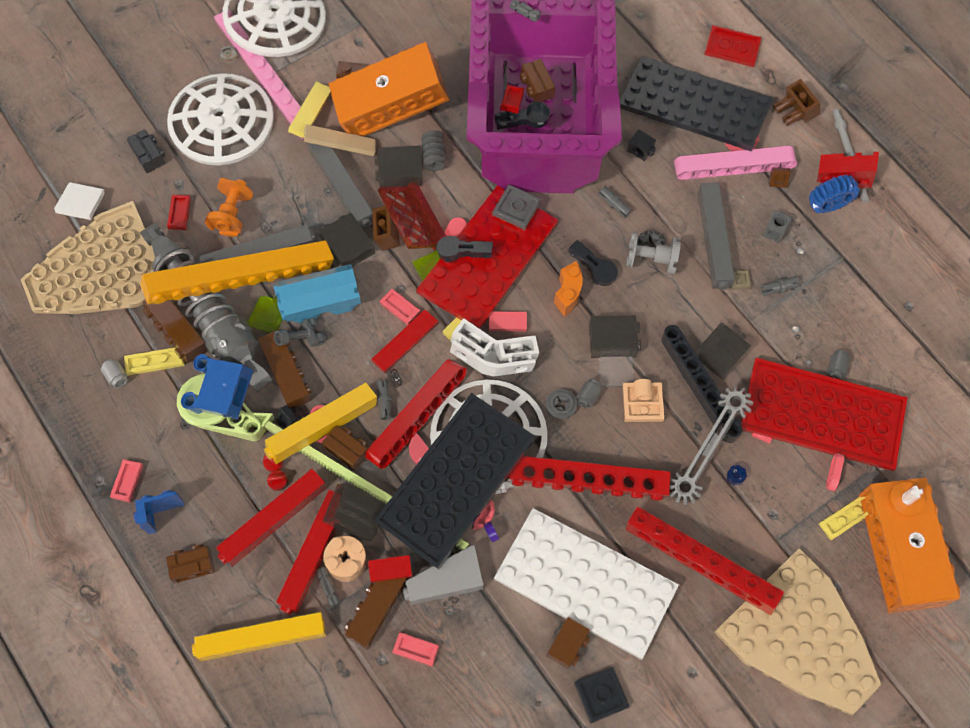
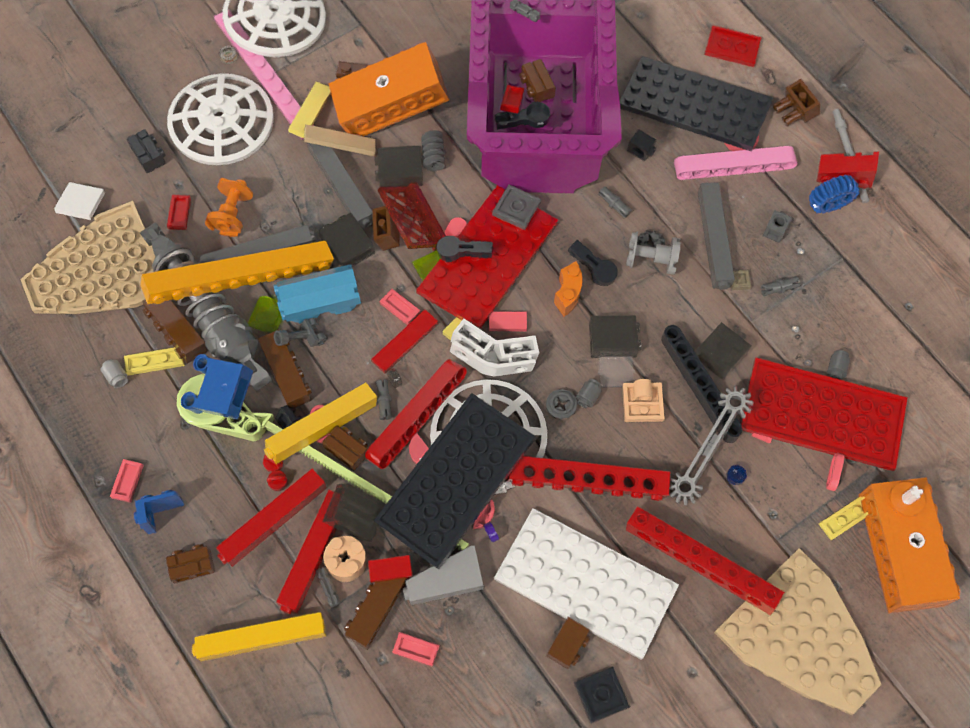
reddish brown tile [769,167,791,188] -> none

